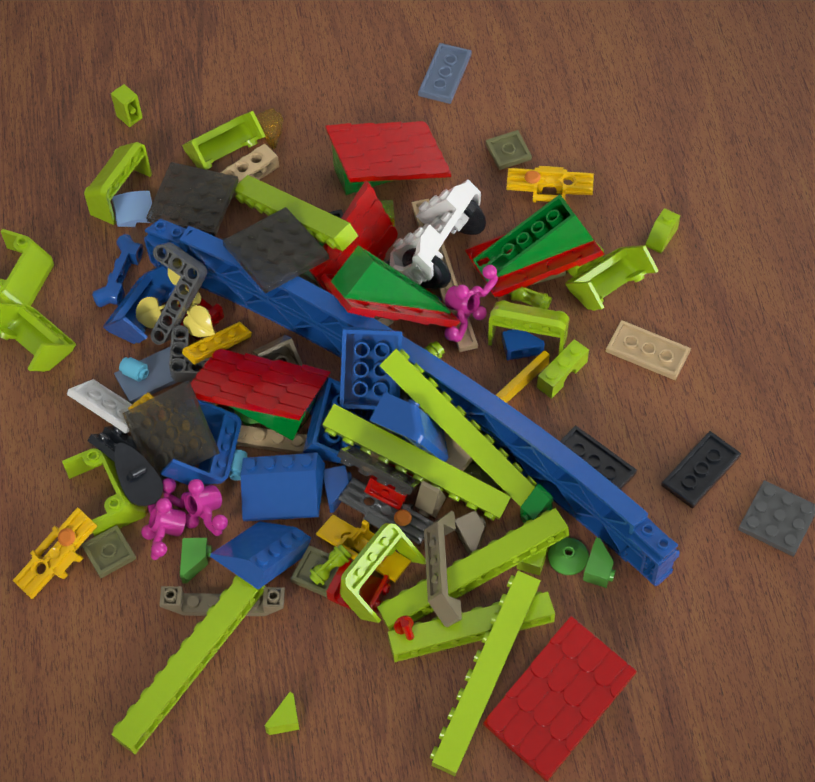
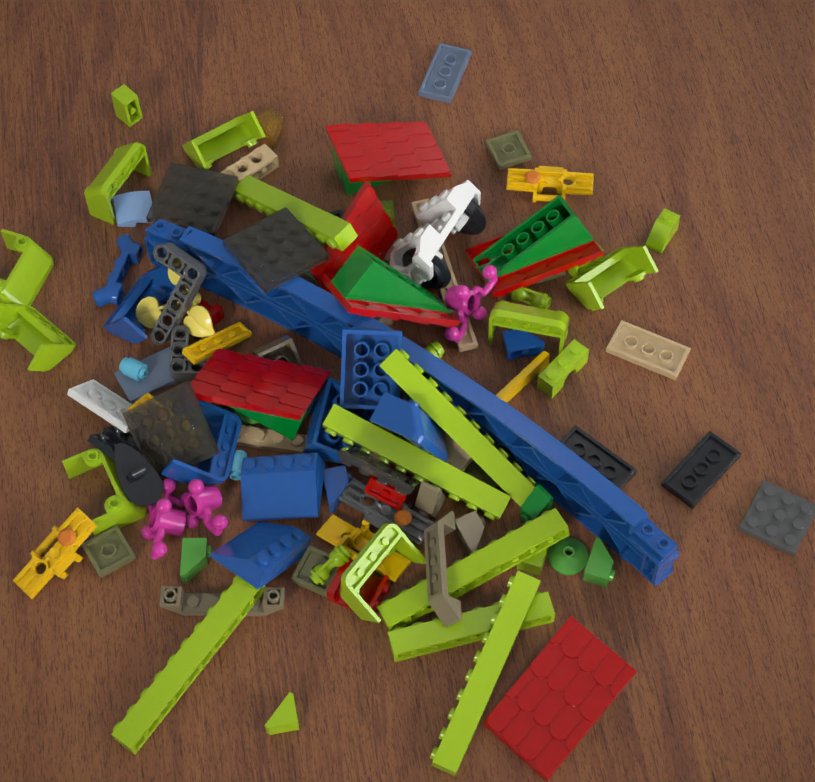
red plate [394,616,414,640] -> none

